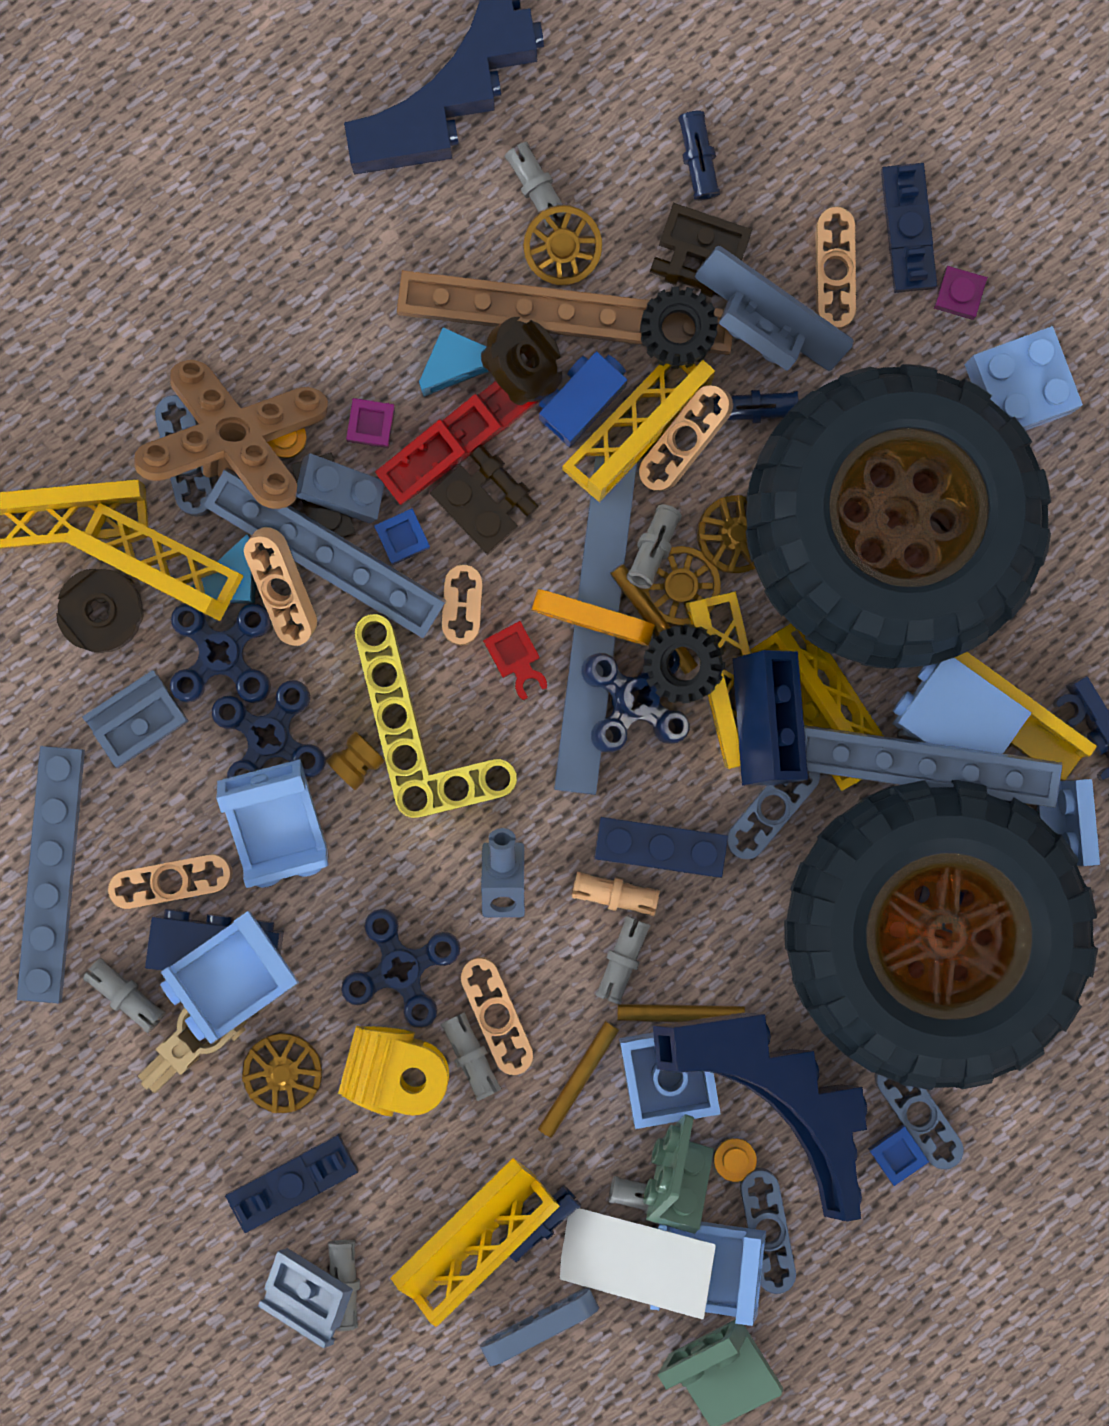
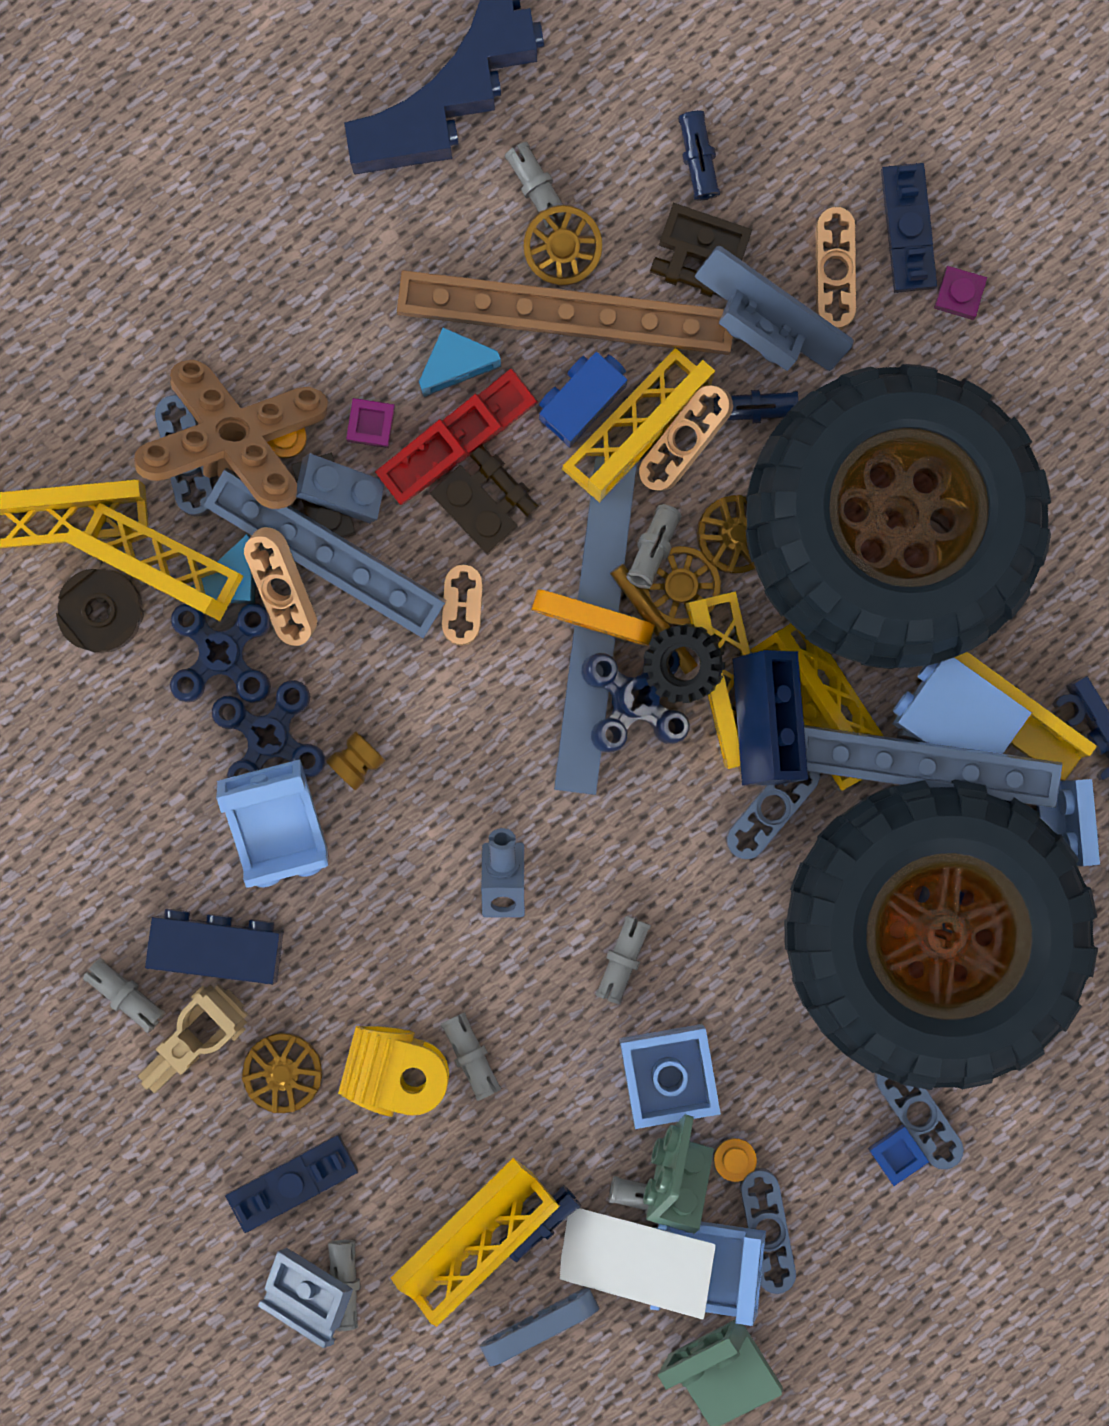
sand blue plate [17,746,85,1004] -> none
sand blue plate [82,670,189,768] -> none
light nougat beam [108,854,233,909] -> none
light blue panel [160,911,299,1044] -> none
dark blue gear [341,909,461,1029] -> none
light yellow beam [355,614,517,818] -> none
blue plate [374,508,430,566] -> none
light nougat beam [461,957,533,1075] -> none
dark brown plate [481,317,562,405] -> none
red plate [483,621,547,701] -> none
pearl gold bar [538,1021,619,1138] -> none
light nougat pin [571,871,660,916] -> none
dark blue brick [594,817,728,878] -> none
pearl gold bar [617,1004,745,1022] -> none
black tyre [640,286,718,369] -> none
dark blue arch [653,1013,867,1222] -> none
light blue brick [964,326,1083,431] -> none

